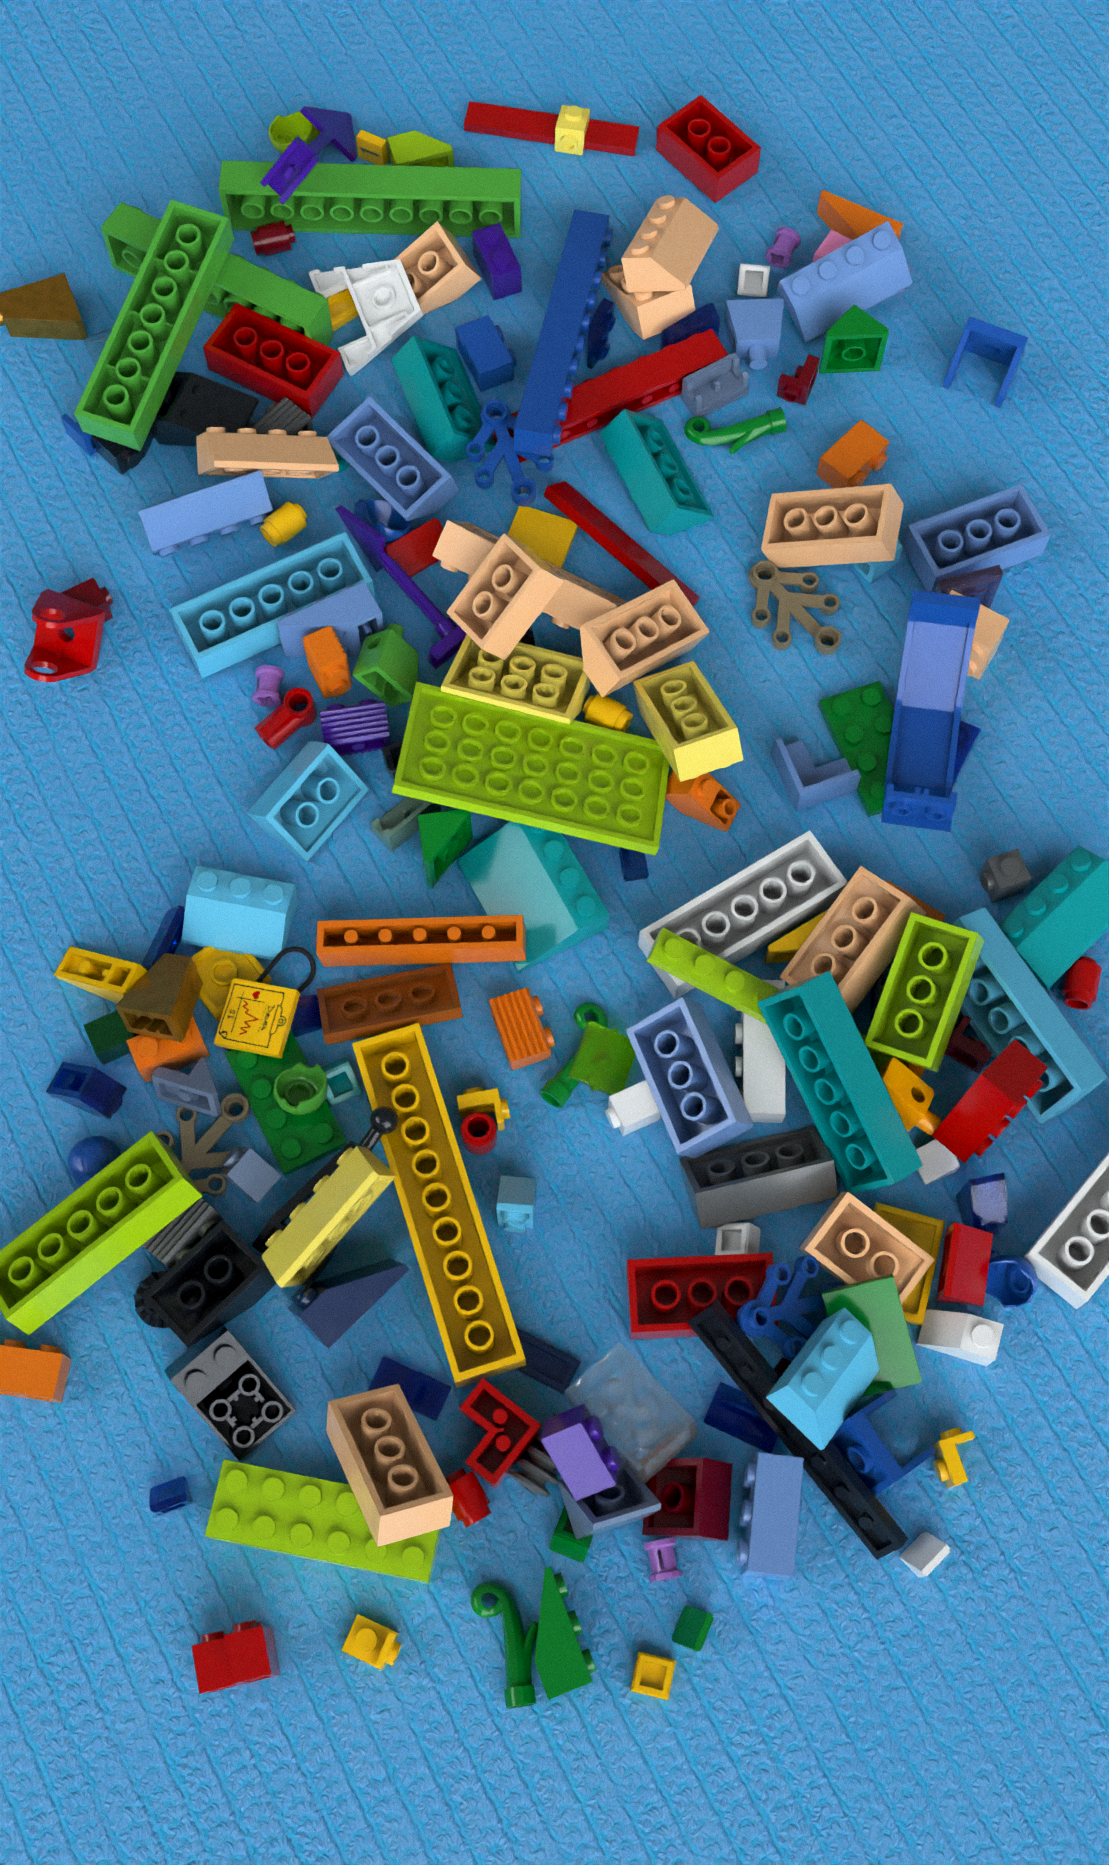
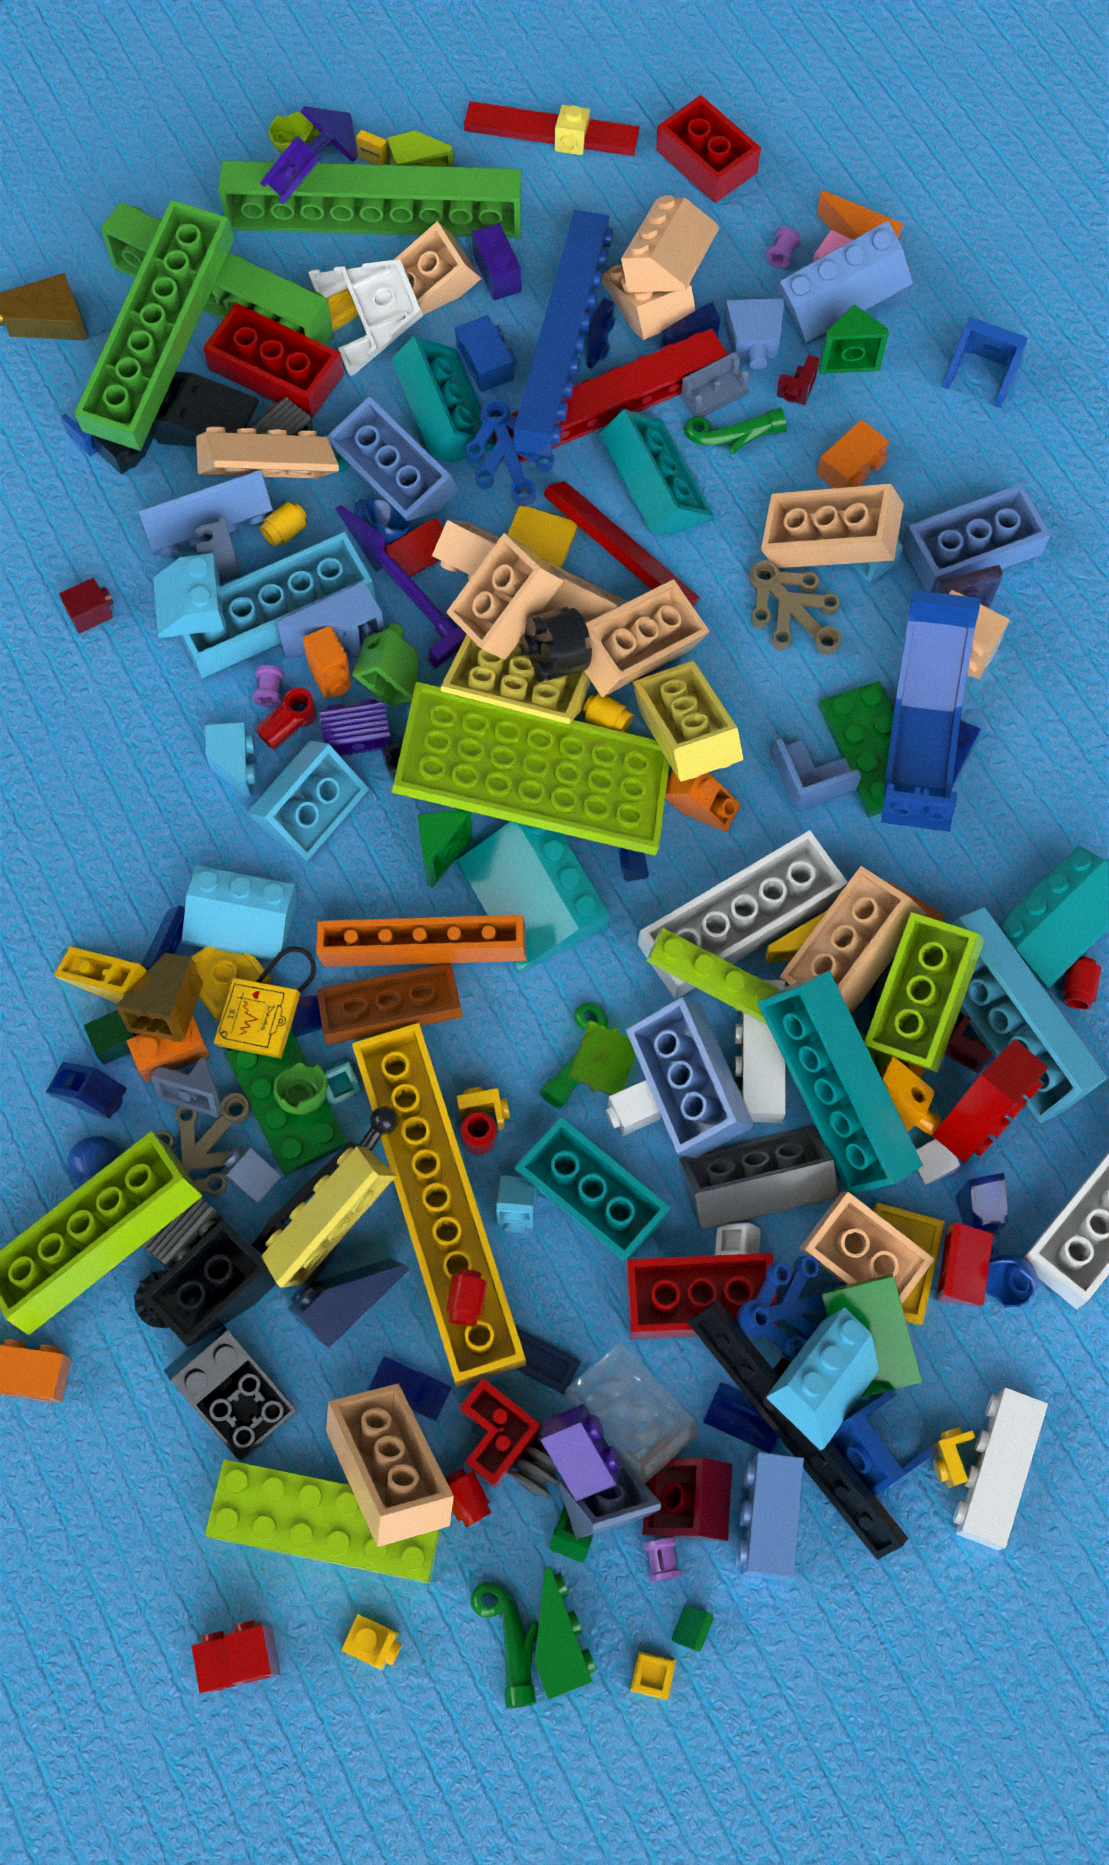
red hose [24,589,106,682] -> none
clear blue slope [149,1476,193,1516] -> none
dark red brick [250,220,296,257] -> none
sand green hinge [370,797,441,852] -> none
orange brick [489,987,555,1071] -> none
white slope [737,264,770,298] -> none
white slope [900,1532,951,1578] -> none
white slope [916,1309,1004,1366] -> none
dark grey brick [979,849,1032,903] -> none
none -> medium azure slope [153,553,224,638]
none -> sand blue hinge [195,517,241,582]
none -> medium azure slope [205,722,256,796]
none -> red brick [446,1269,488,1326]
none -> teal slope [514,1117,671,1262]
none -> black brick [519,607,592,682]
none -> white brick [953,1387,1048,1550]

